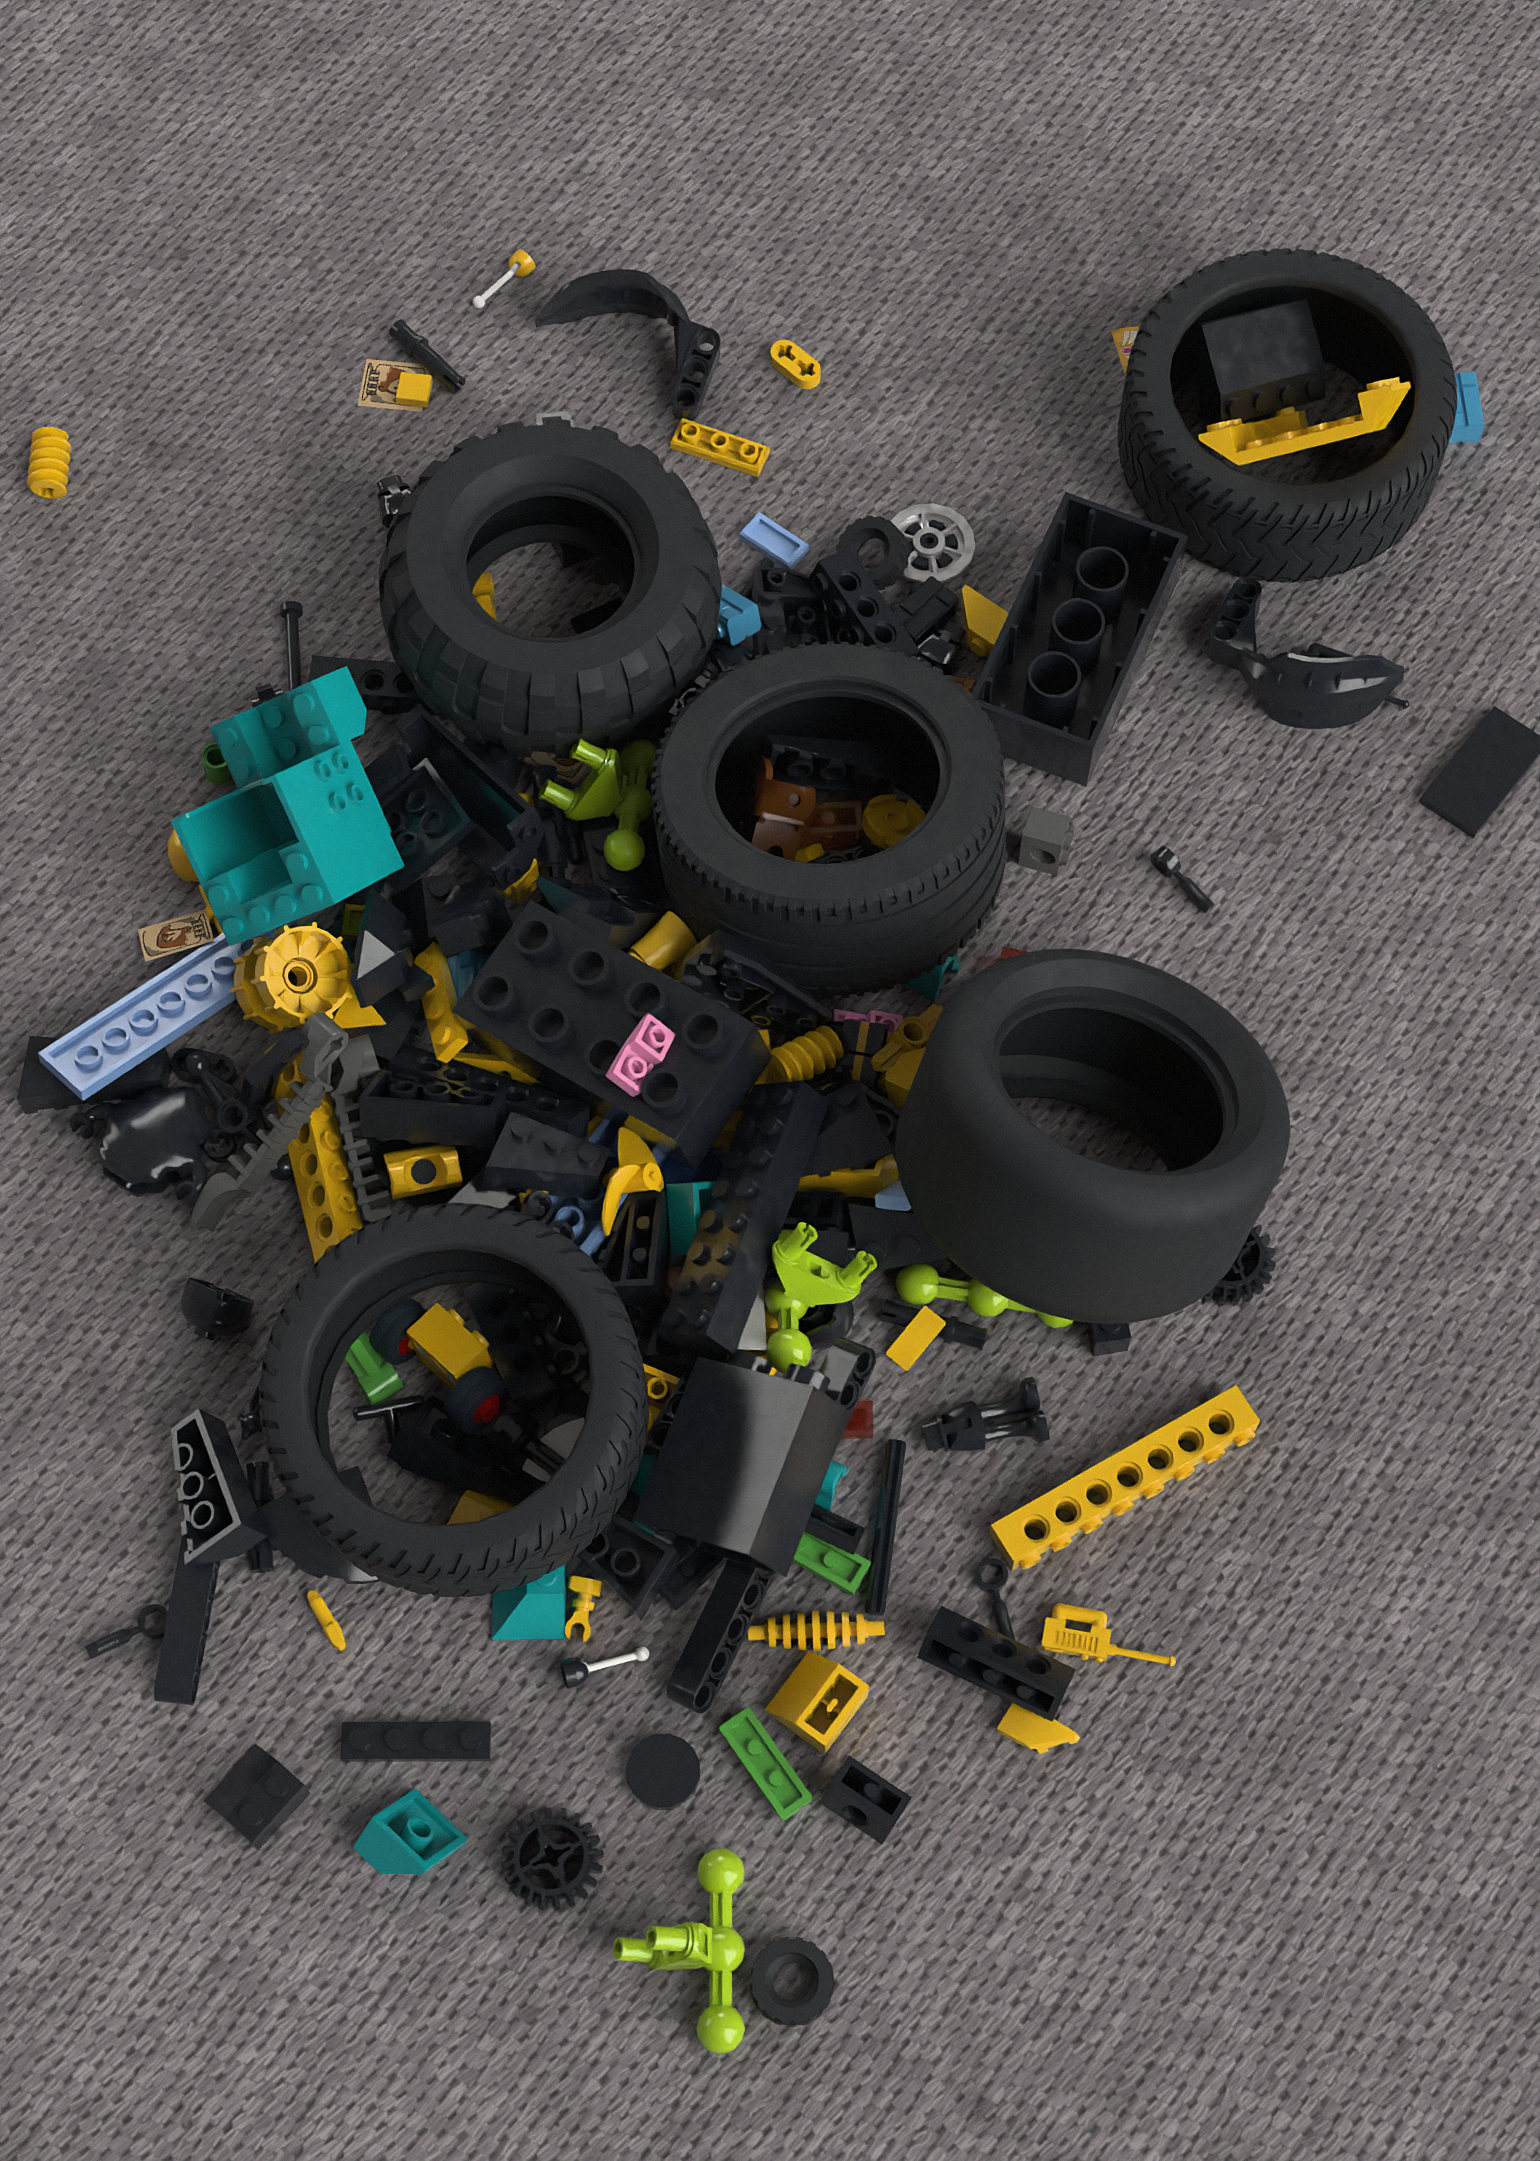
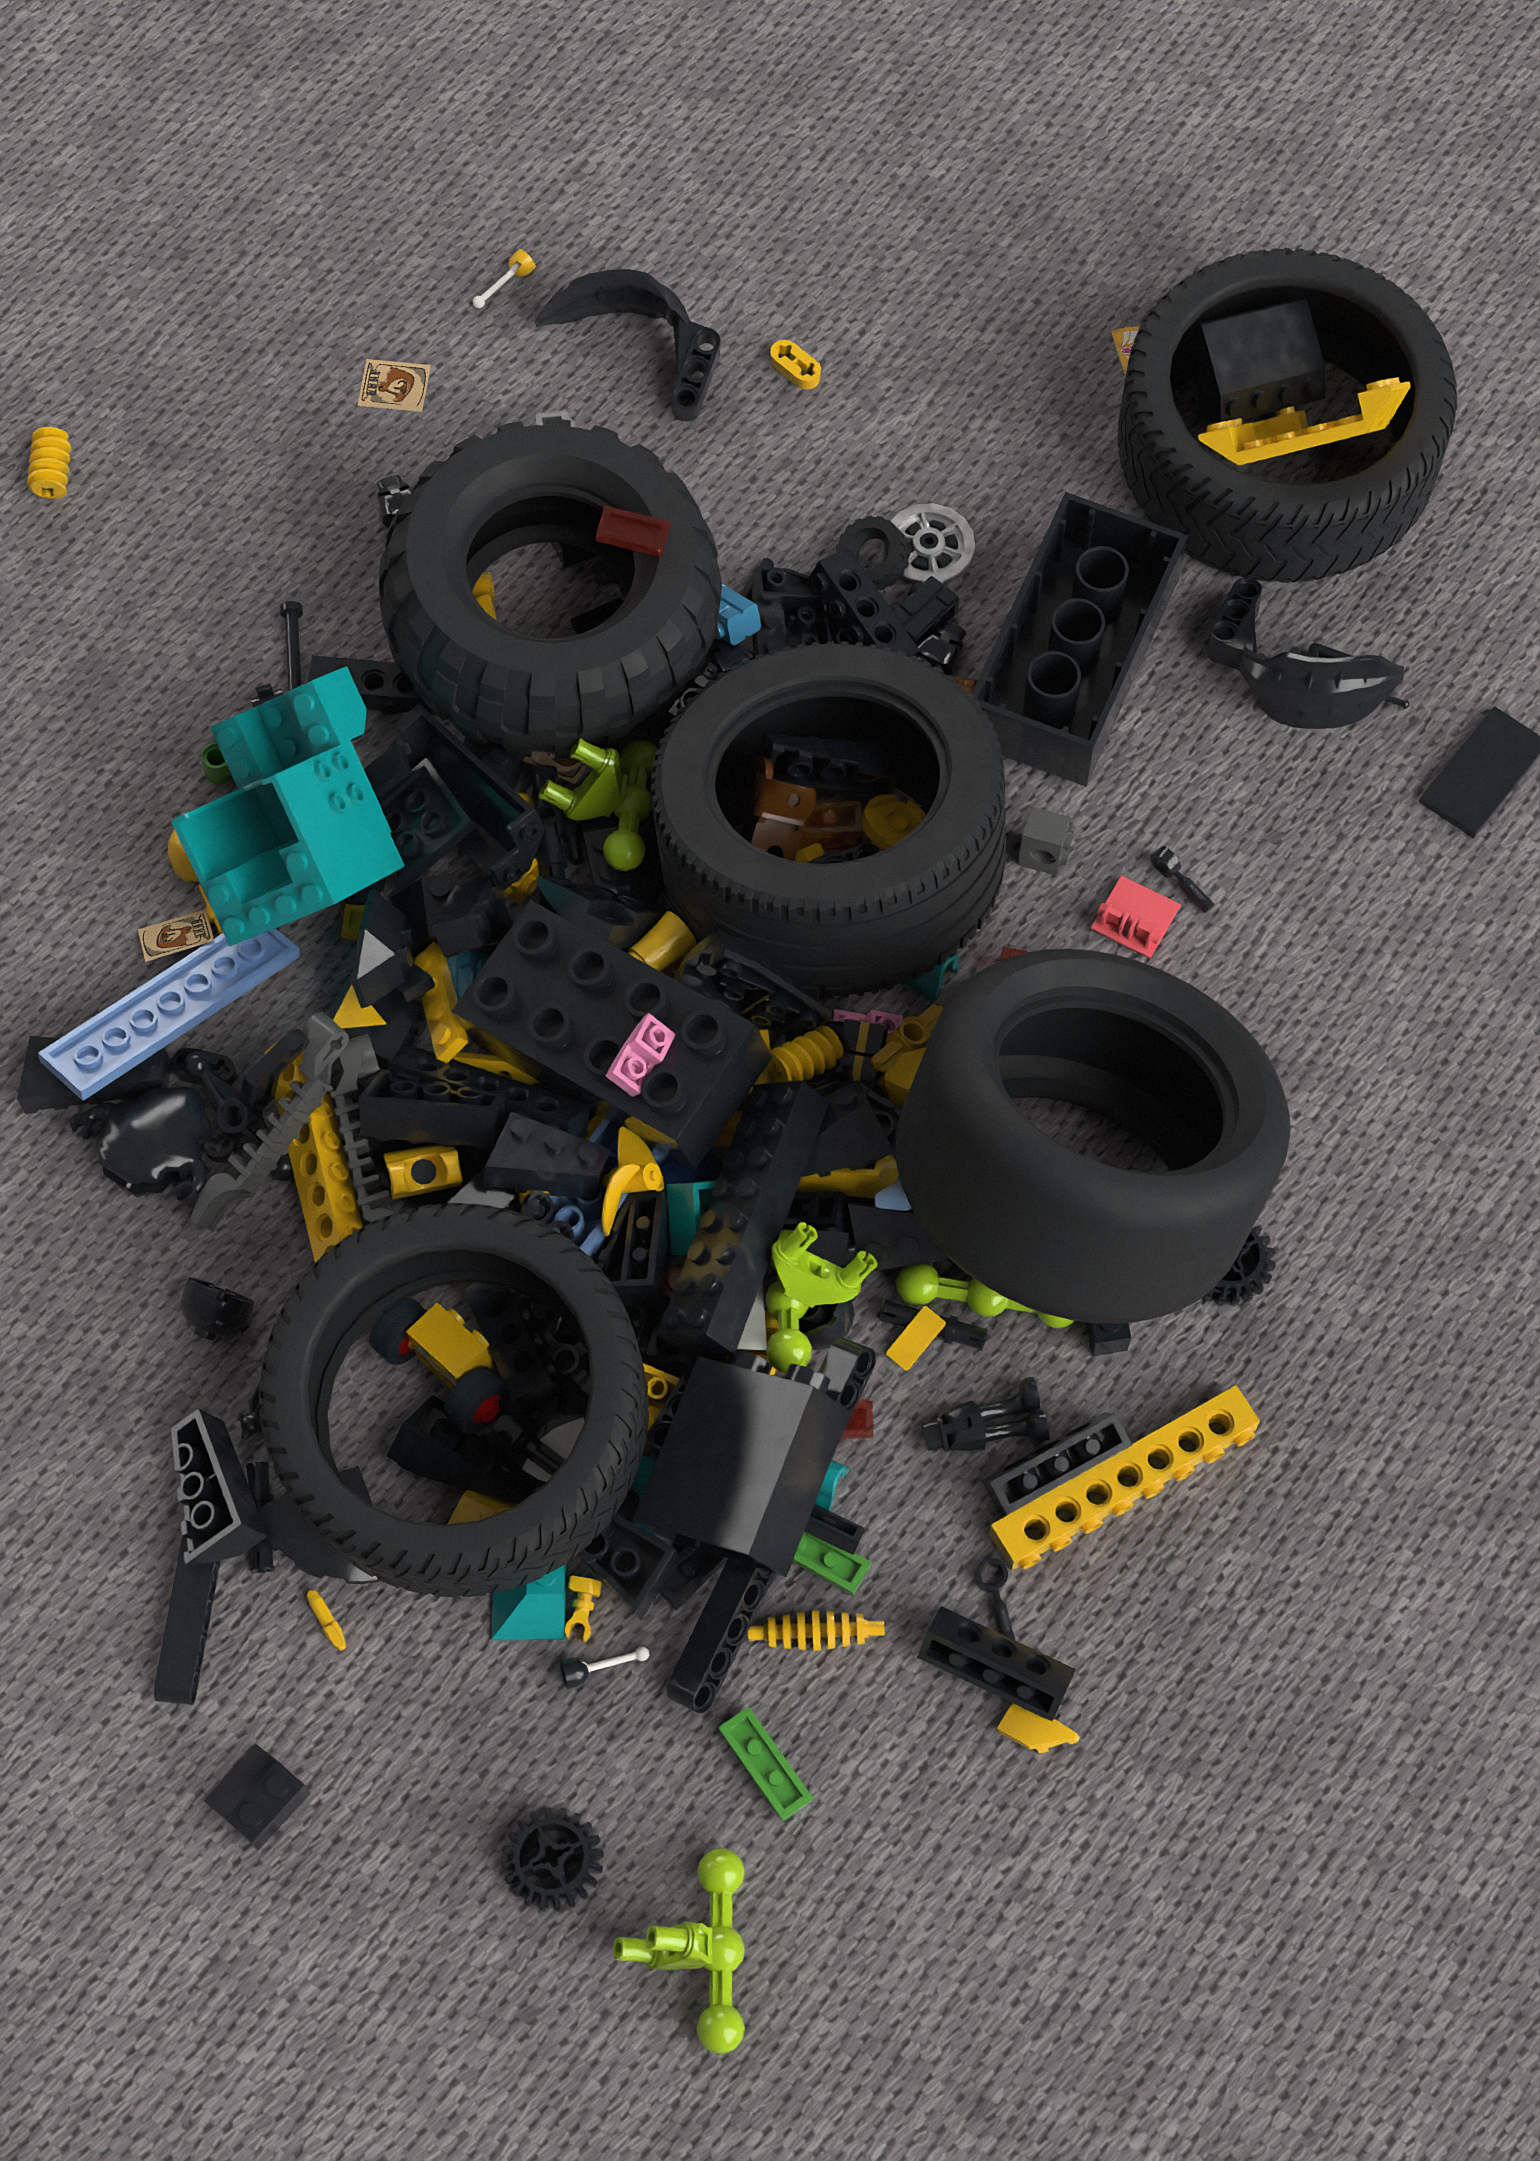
black piece [85,1604,168,1659] -> none
yellow piece [229,922,356,1034] -> none
black plate [340,1722,492,1762] -> none
bright green piece [345,1332,404,1404] -> none
black piece [353,1395,425,1444] -> none
teal slope [353,1788,468,1875] -> none
black pin [389,319,466,394] -> none
yellow tile [396,372,433,407] -> none
black tile [626,1734,700,1810] -> none
yellow tile [670,418,770,477] -> none
light blue tile [739,512,809,570] -> none
black tyre [750,1937,834,2027] -> none
yellow slope [765,1651,869,1755] -> none
black brick [819,1755,912,1844] -> none
black axle [865,1439,906,1616] -> none
yellow slope [960,585,1009,658] -> none
yellow piece [1040,1603,1176,1667] -> none
dark azure brick [1449,371,1485,443] -> none
none -> clear red tile [596,506,671,557]
none -> black brick [981,1412,1132,1515]
none -> coral hinge [1091,875,1181,959]

